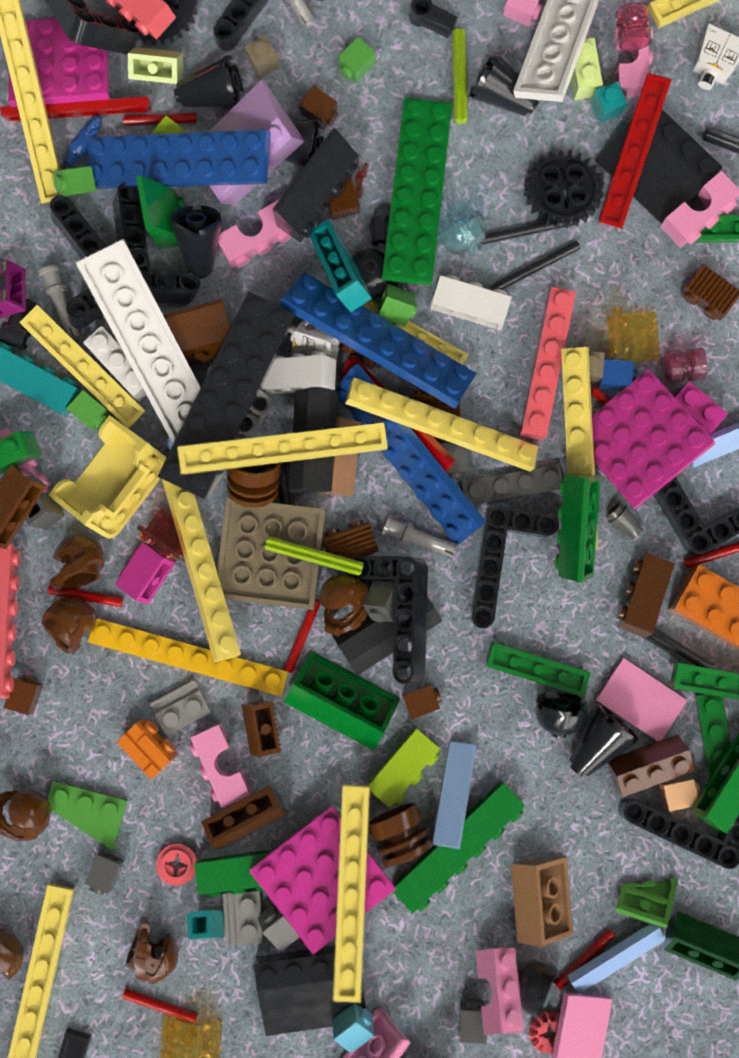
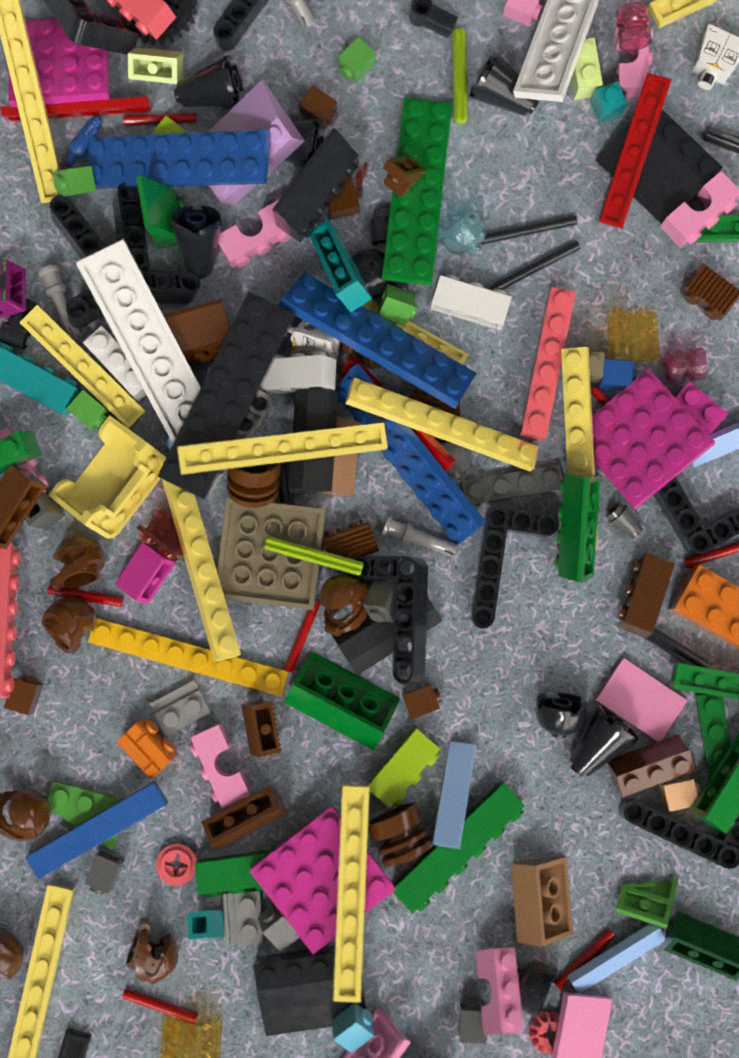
dark tan brick [244,35,280,79] -> none
green plate [486,642,591,697] -> none
black gear [523,150,604,229] -> none
none -> blue tile [25,781,169,879]
none -> reddish brown slope [383,155,427,197]

